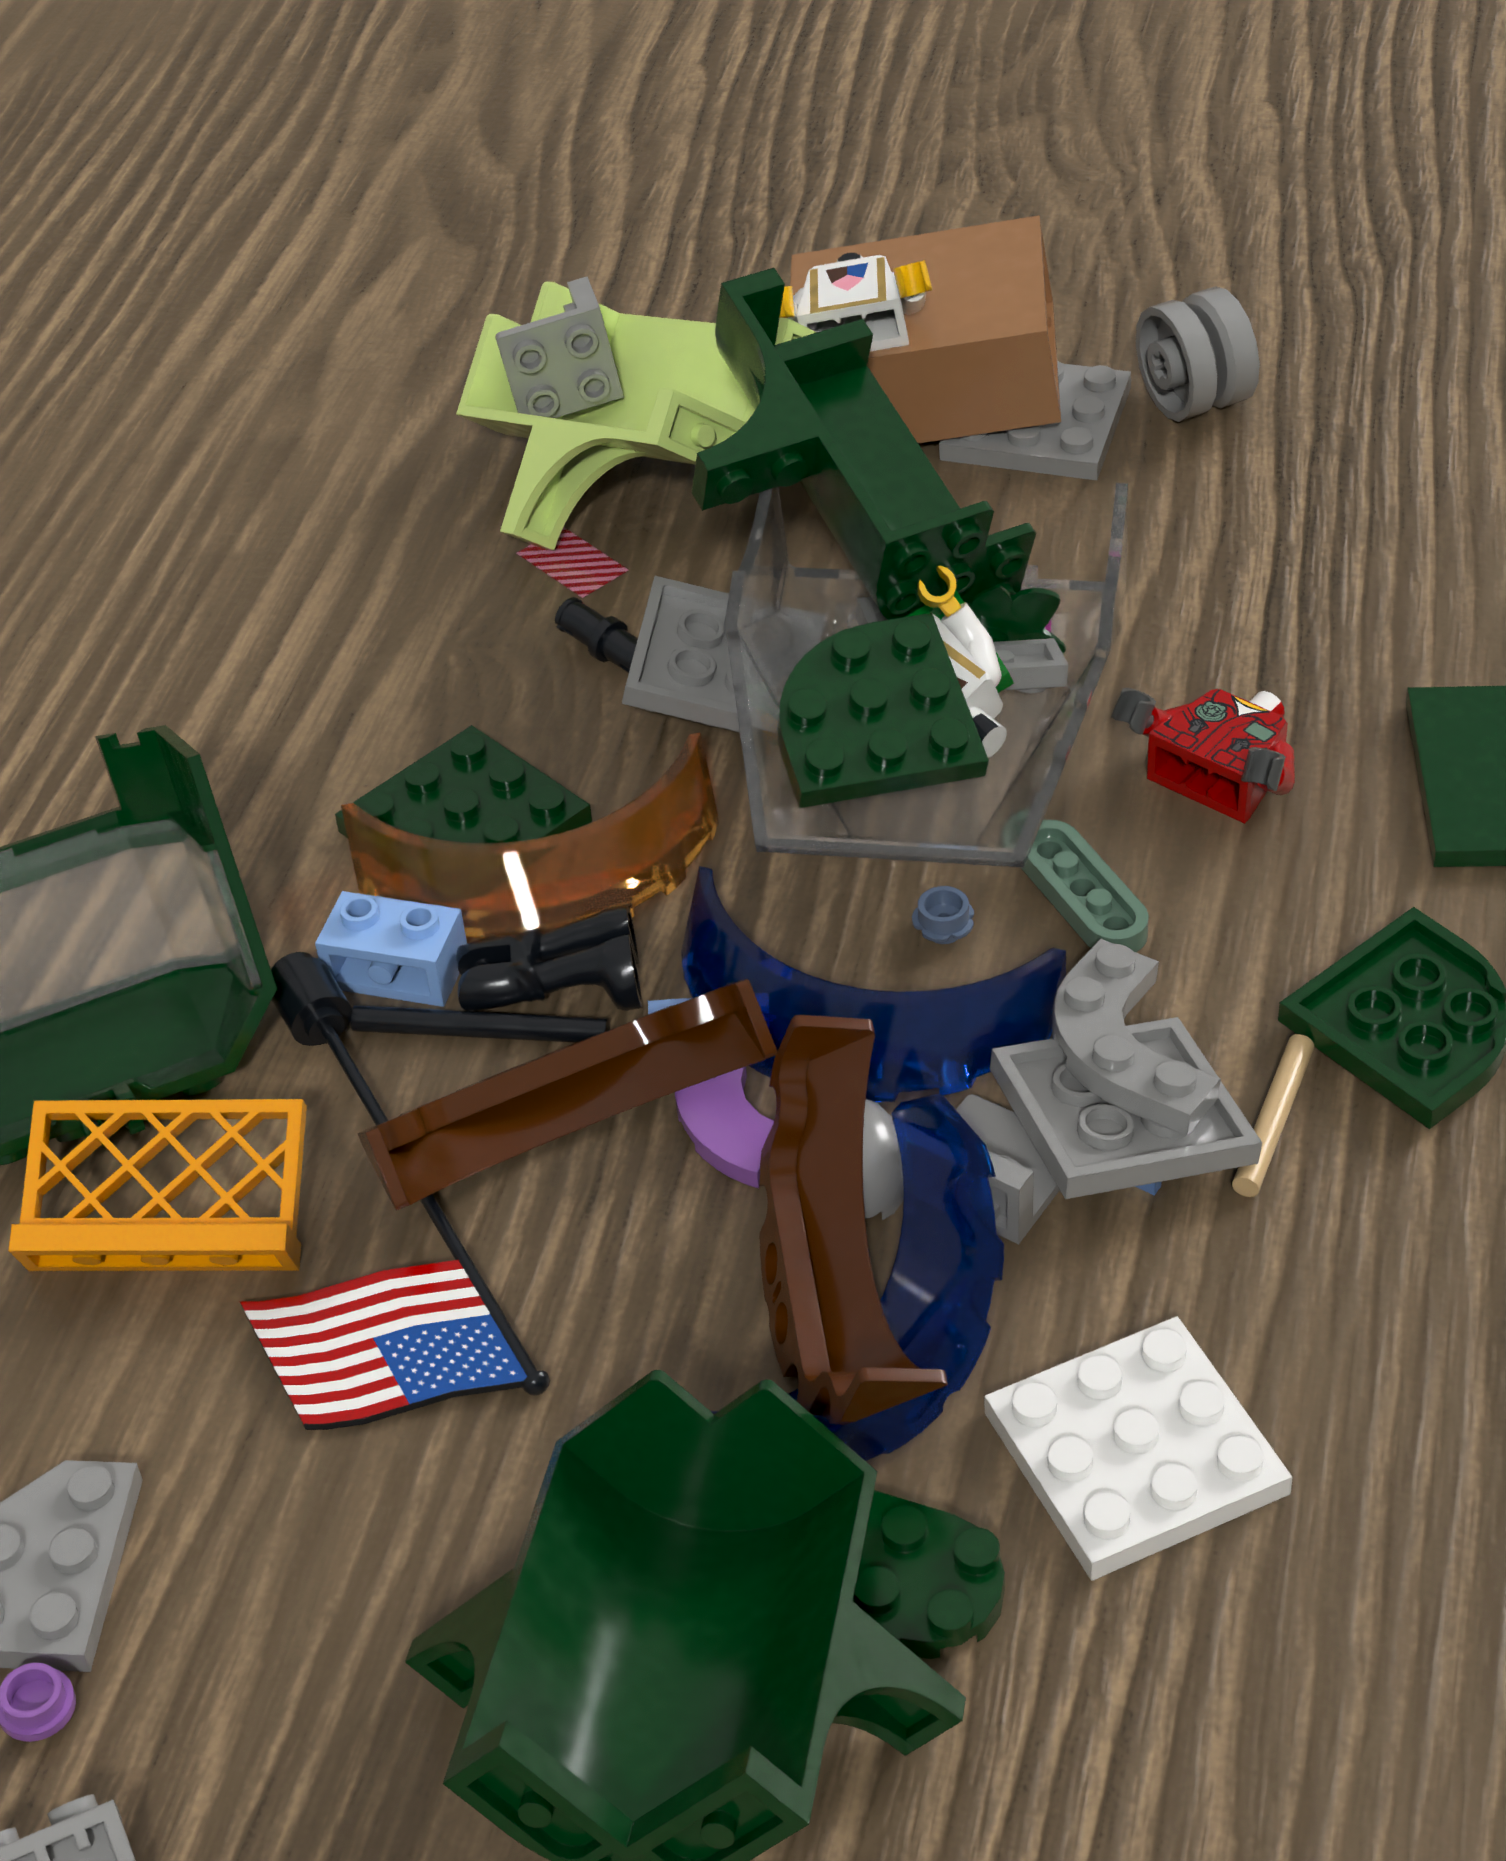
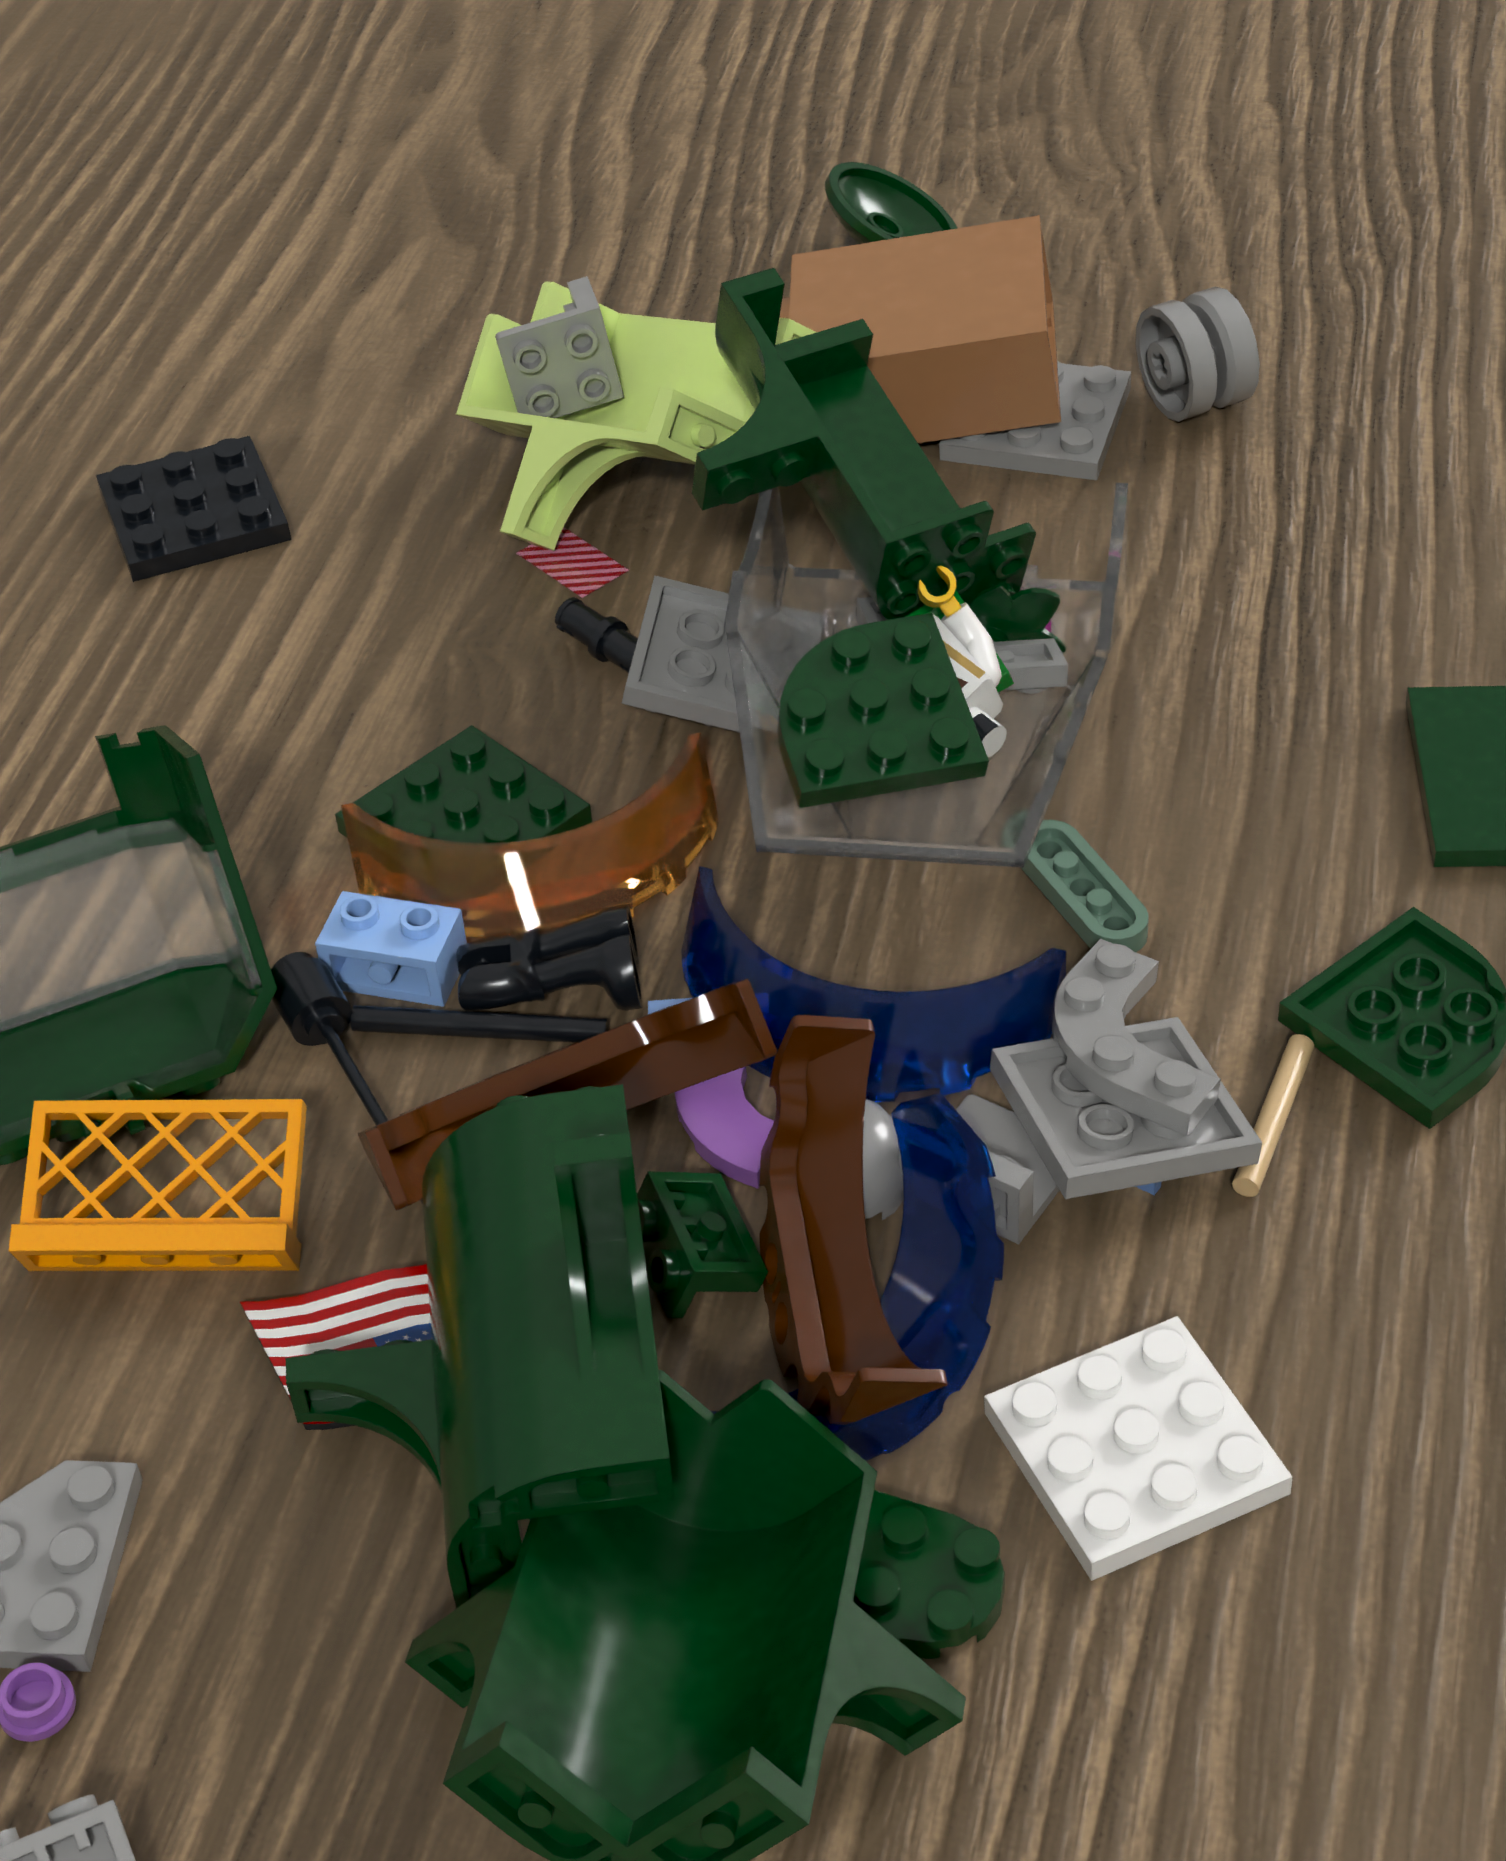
white torso [779,253,932,352] -> none
sand blue plate [912,886,974,944] -> none
red torso [1111,688,1295,824] -> none
none -> black plate [96,436,291,582]
none -> dark green cylinder [285,1084,675,1609]
none -> dark green bracket [637,1171,768,1318]
none -> dark green dish [825,162,957,244]

